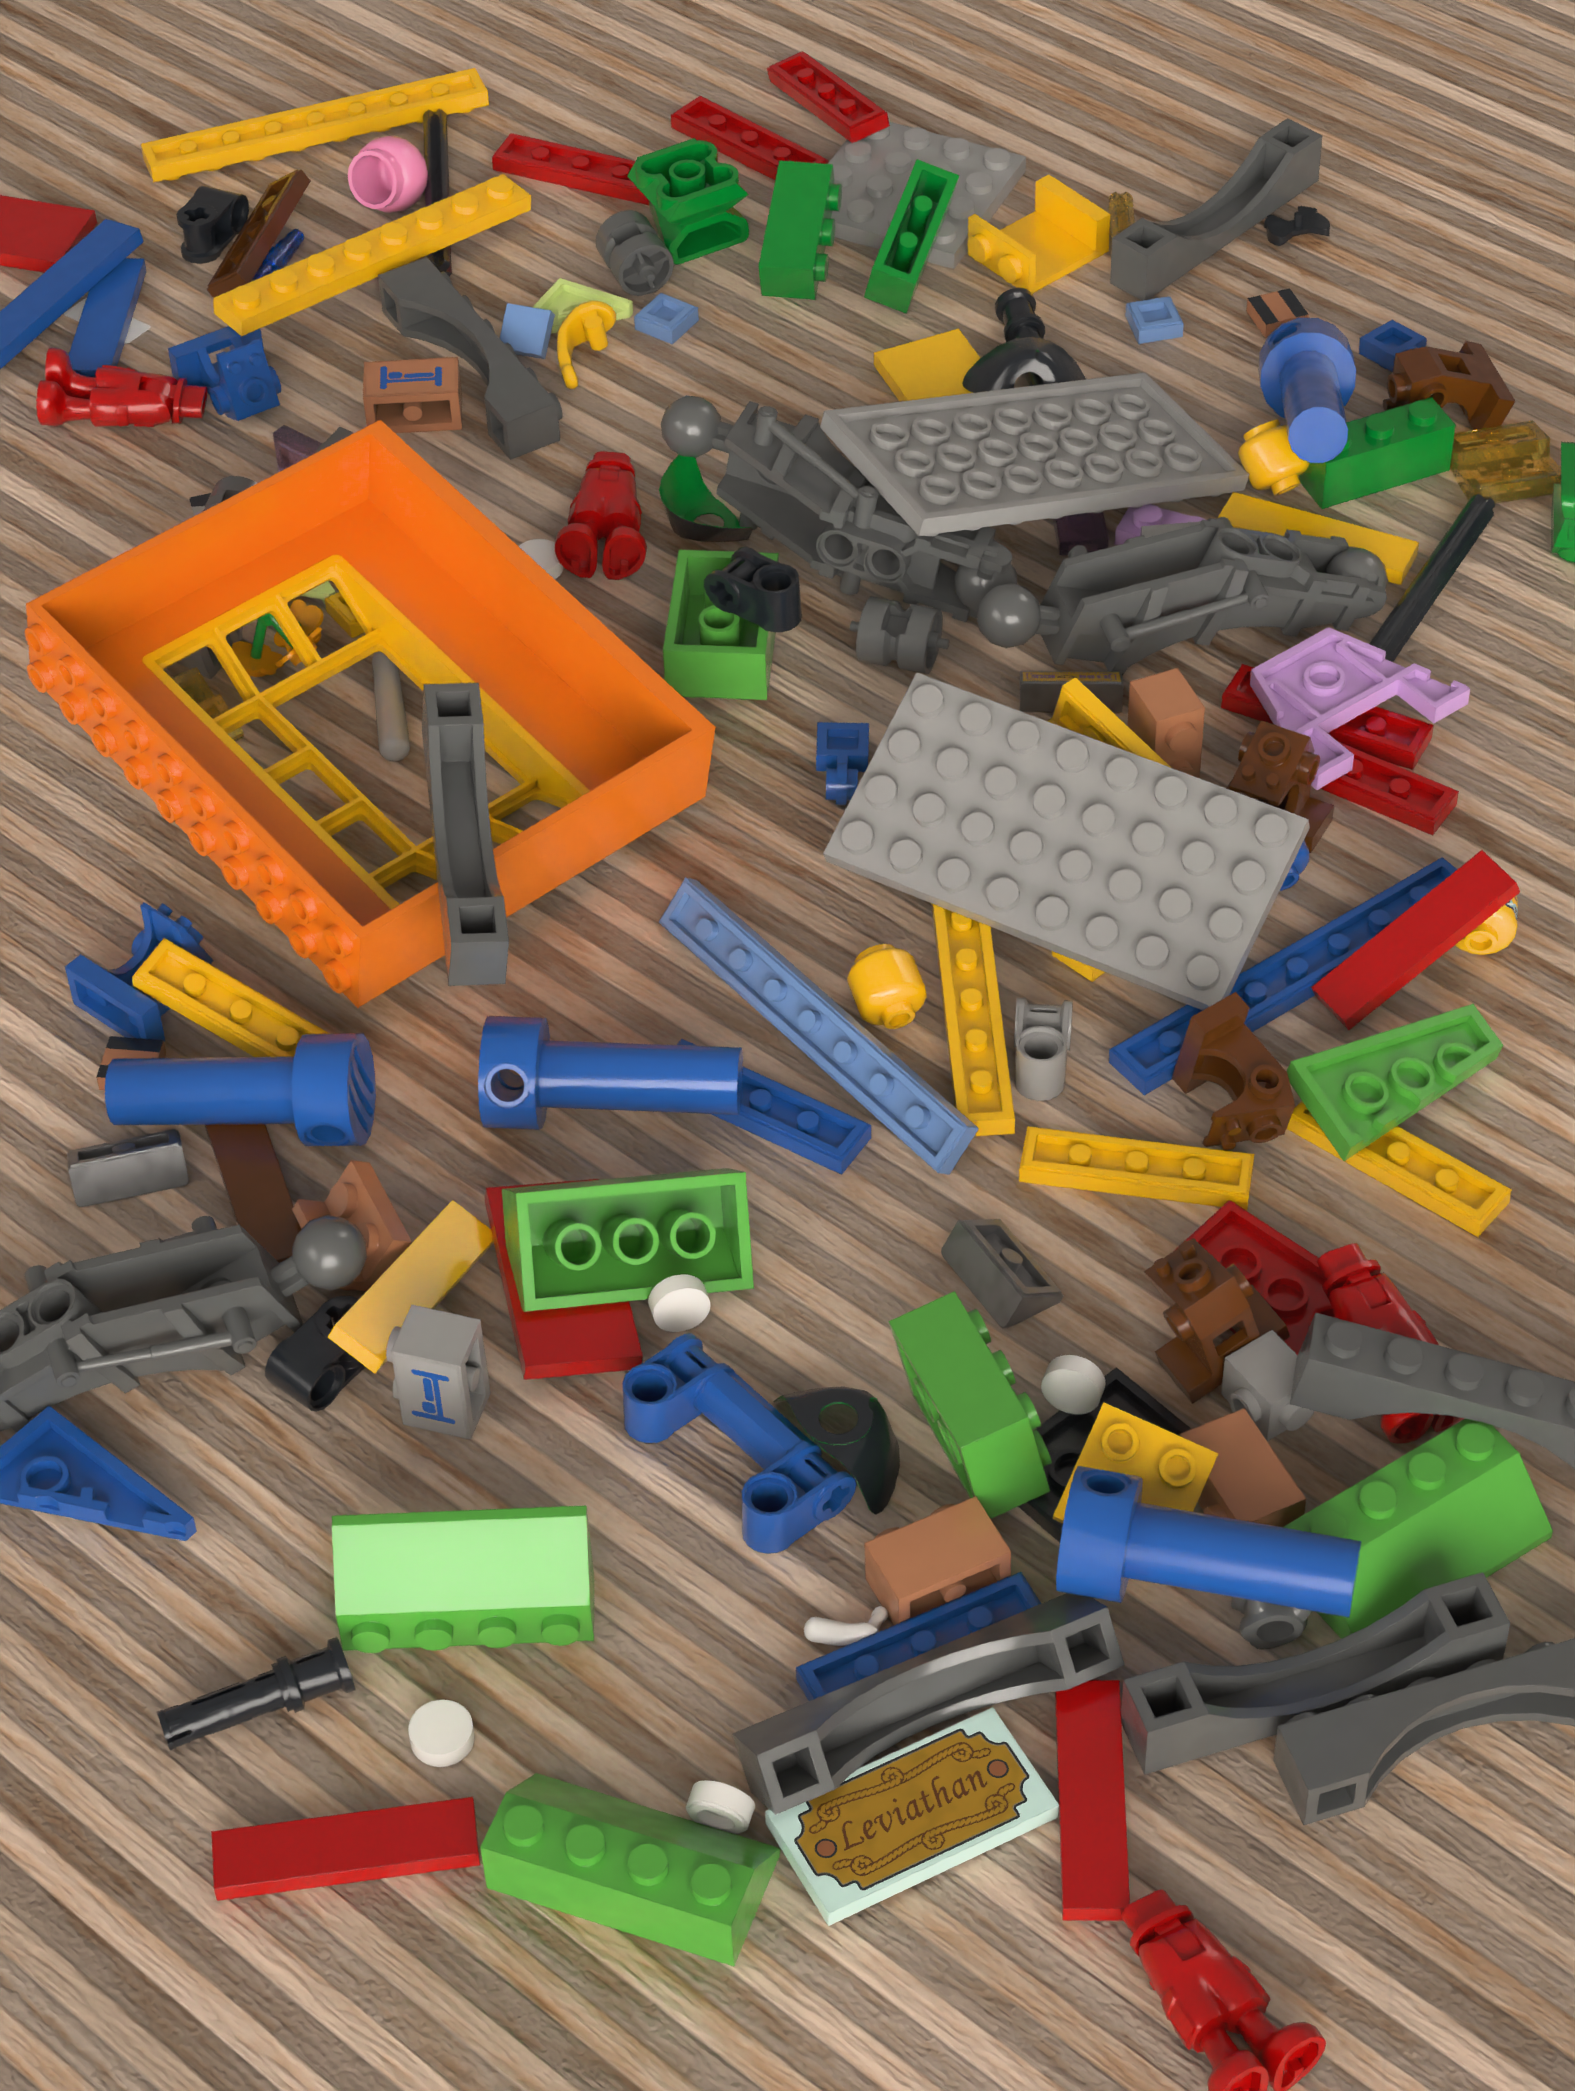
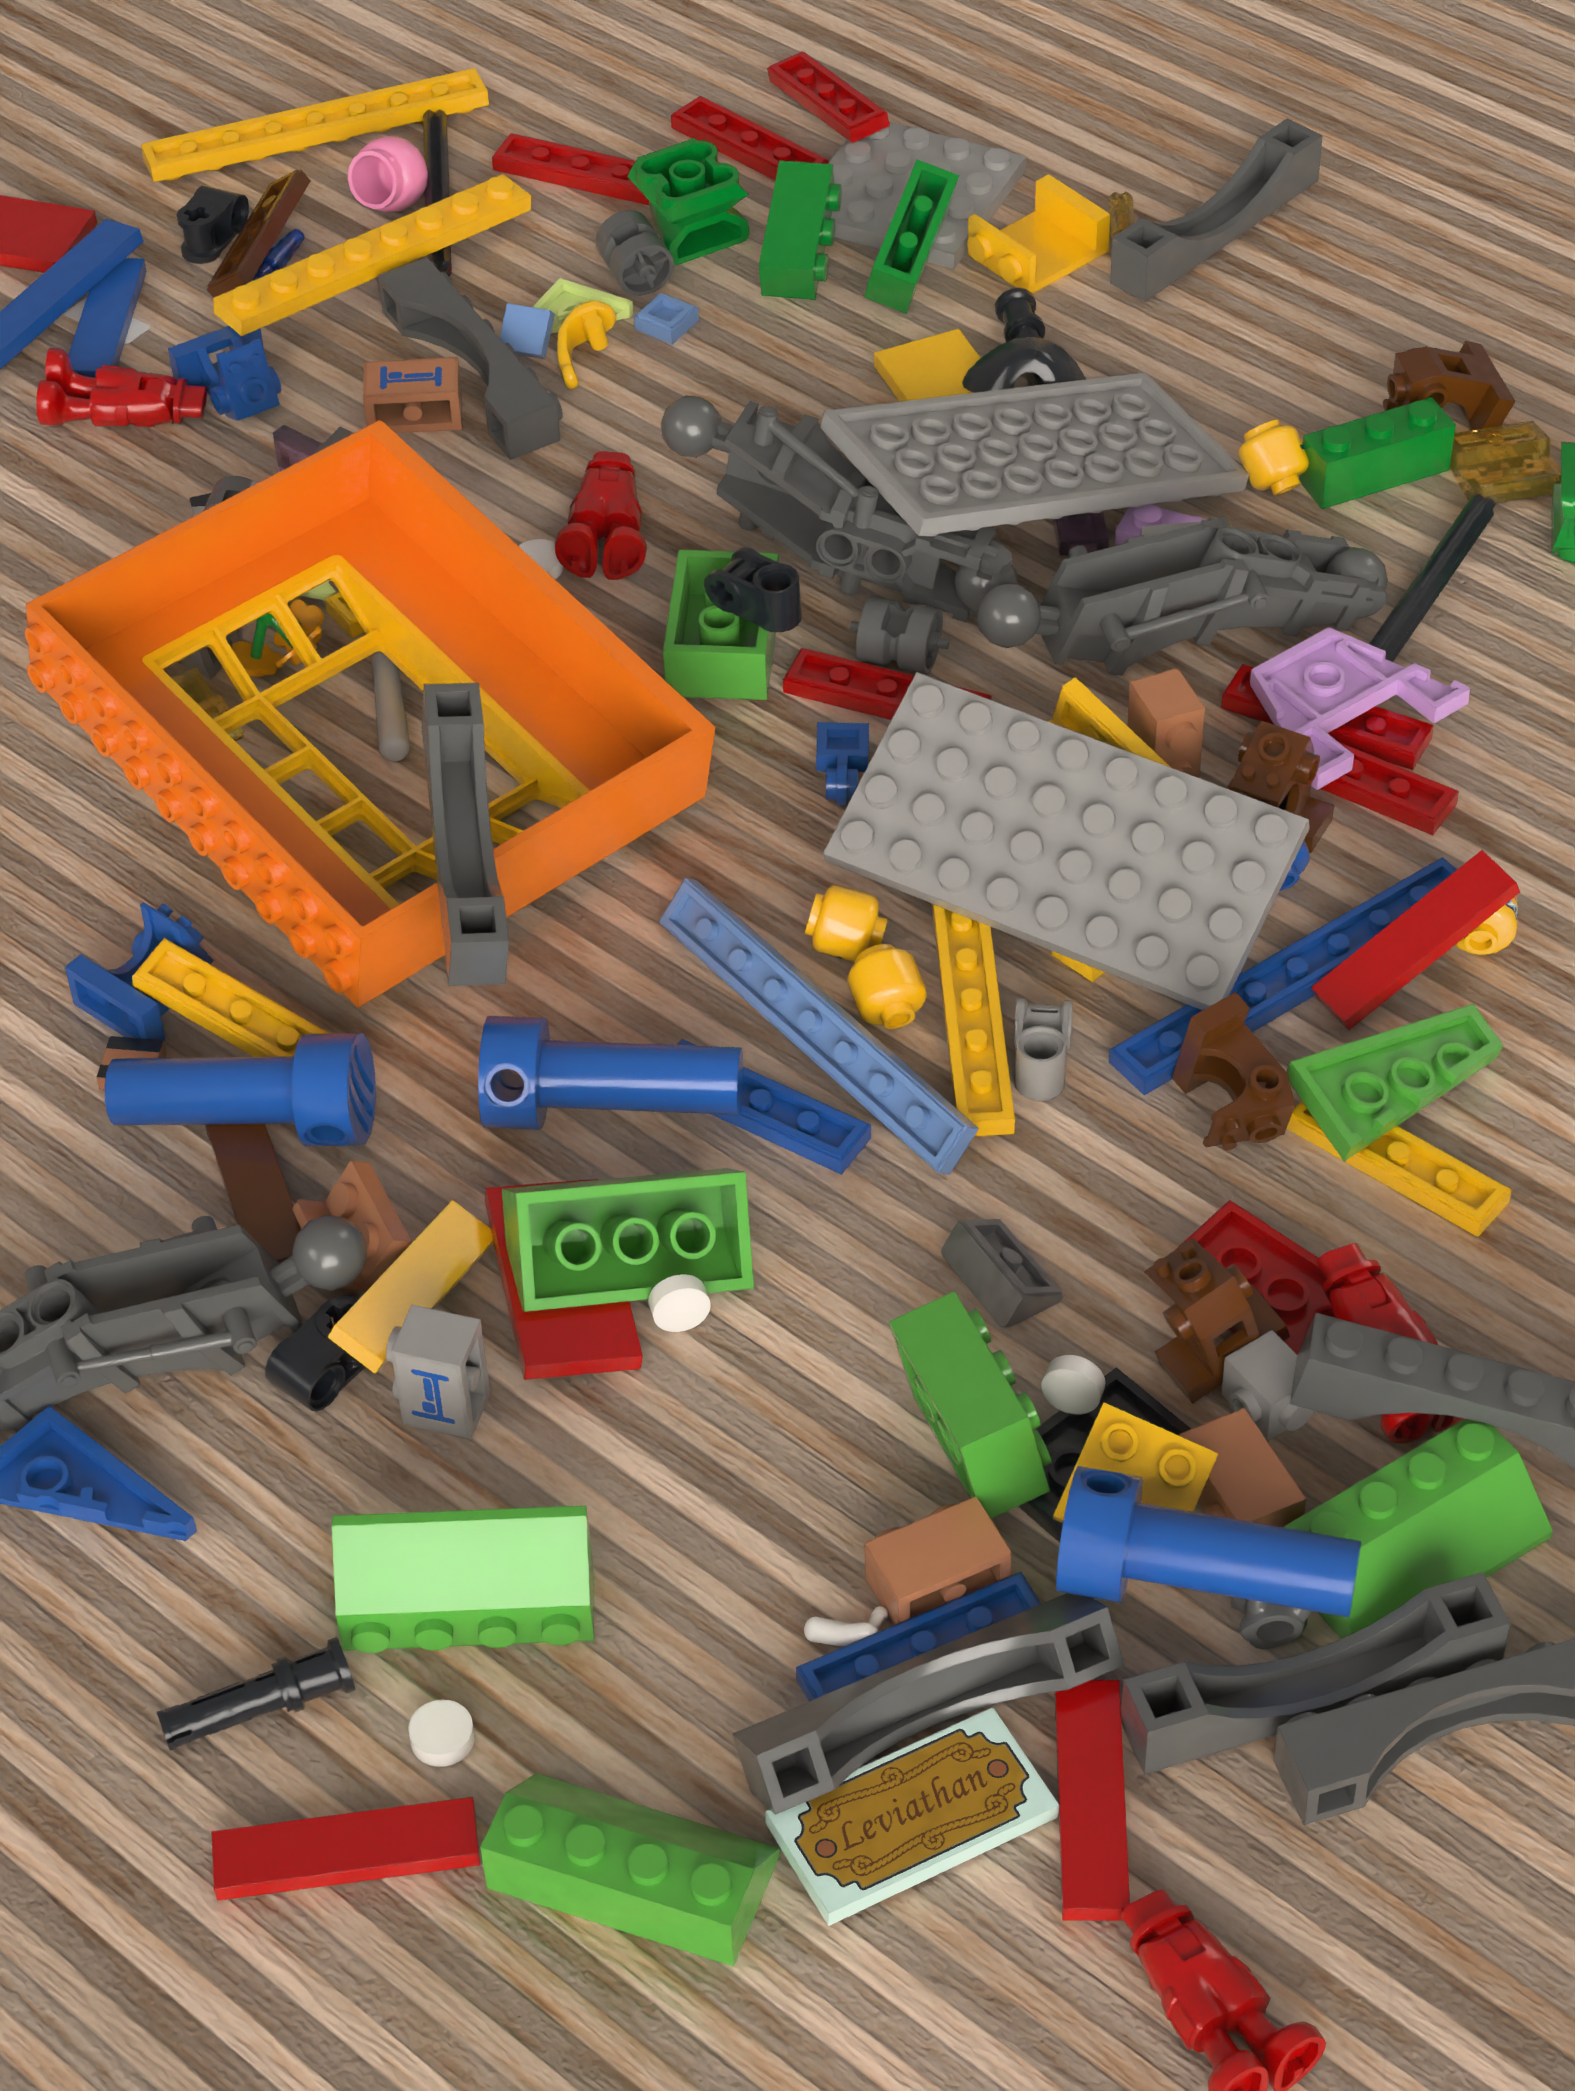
flat silver slope [67,1129,189,1207] -> none
blue piece [622,1333,857,1554] -> none
green piece [659,455,753,542] -> none
white tile [686,1780,755,1834] -> none
black piece [773,1386,900,1515] -> none
yellow tile [1019,1126,1255,1210] -> none
flat silver slope [1020,671,1124,712] -> none
medium blue tile [1125,296,1184,344] -> none
yellow tile [1218,492,1419,585] -> none
tile [1246,288,1309,338] -> none
blue piece [1258,318,1356,463] -> none
black piece [1264,206,1330,246] -> none
blue plate [1359,320,1427,372] -> none
none -> red tile [783,648,992,720]
none -> yellow head [804,885,888,962]

